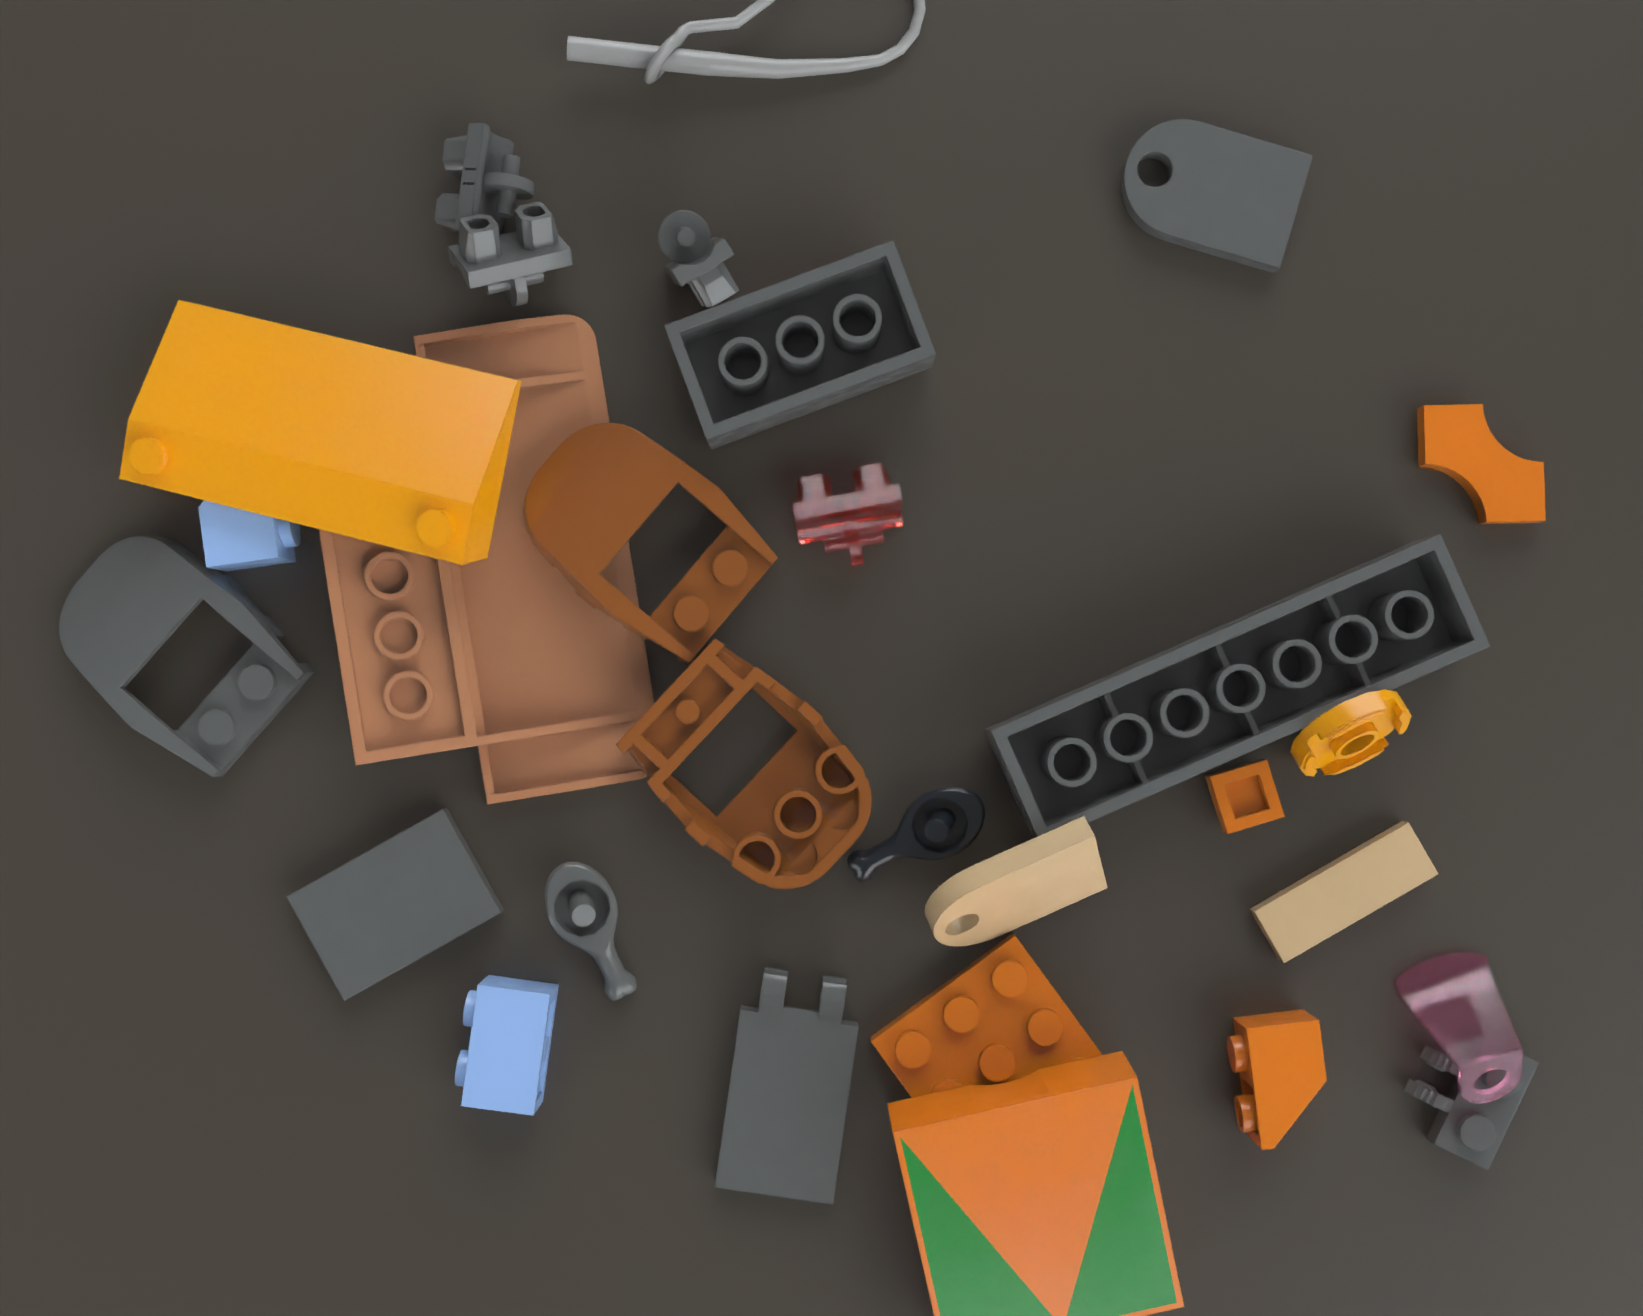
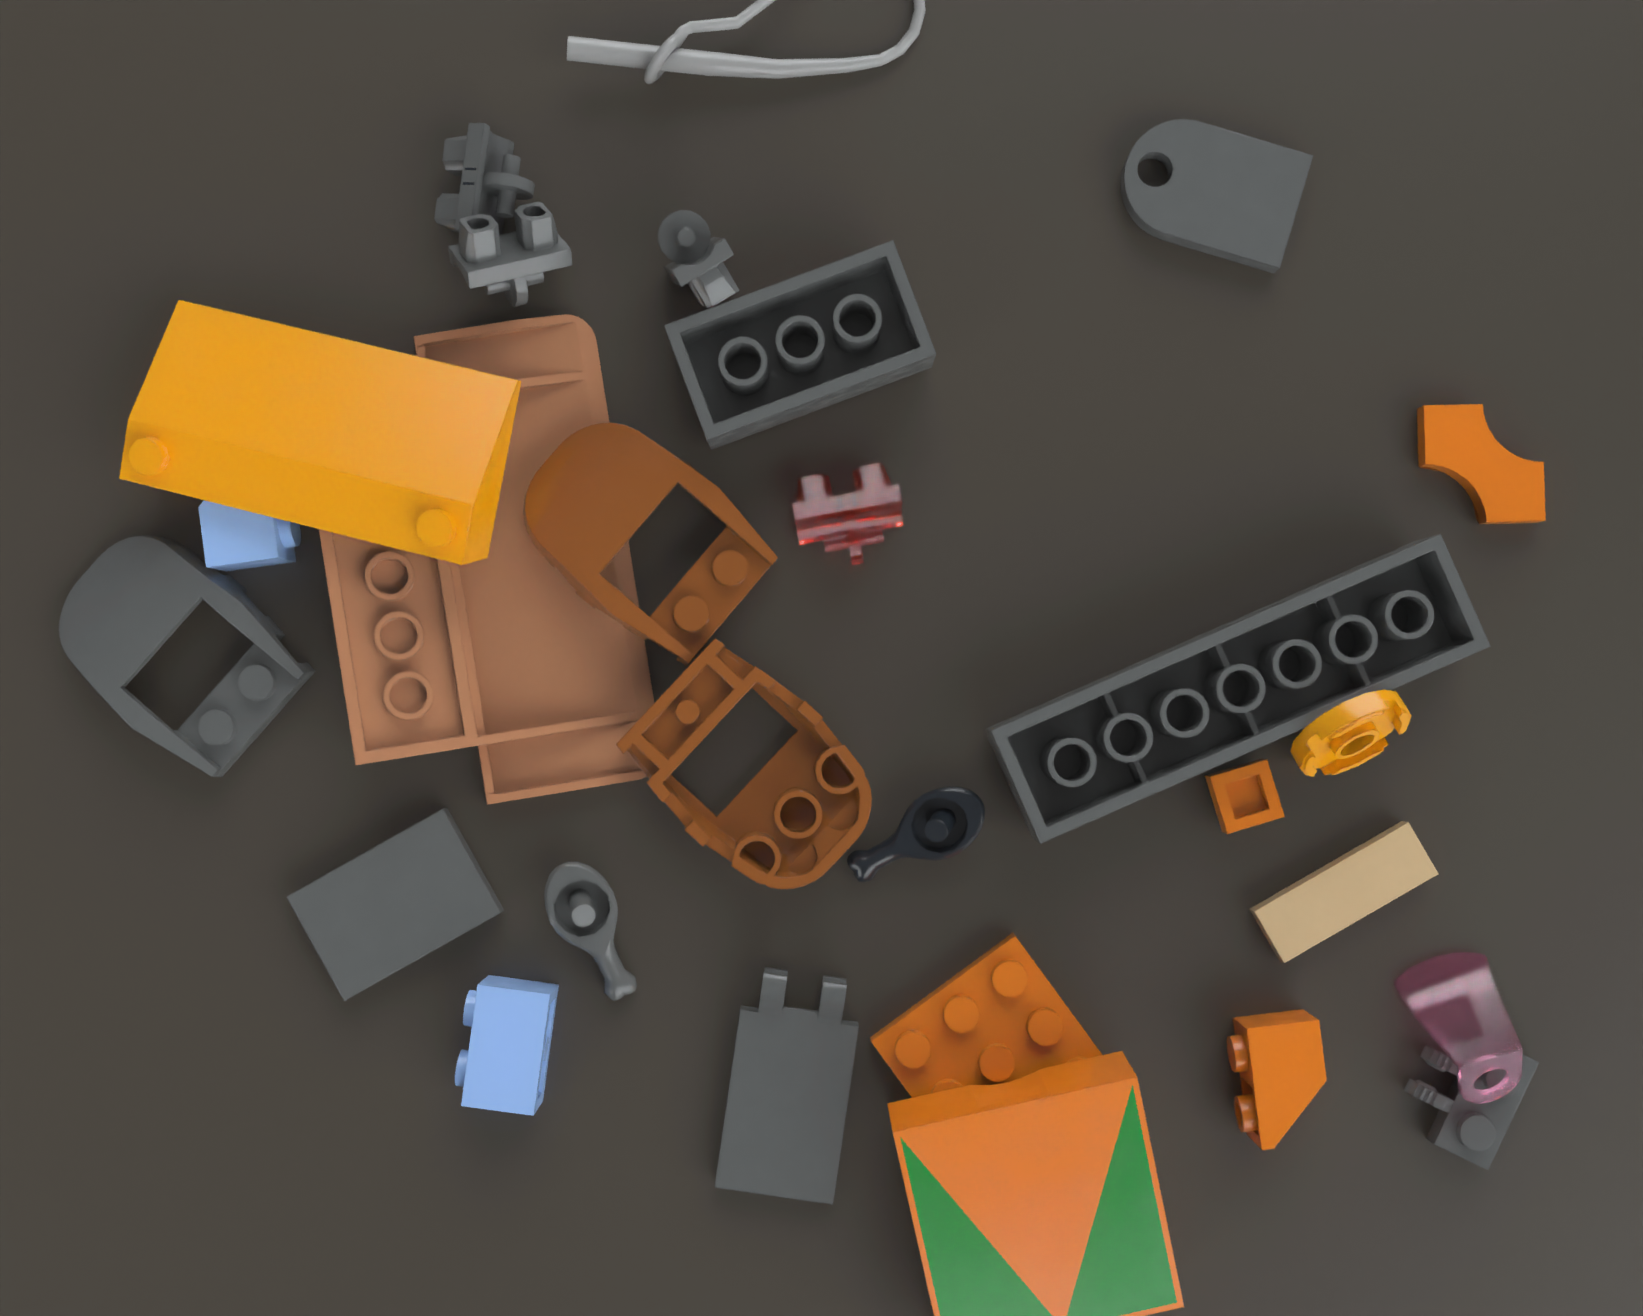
tan tile [924,816,1108,946] -> none

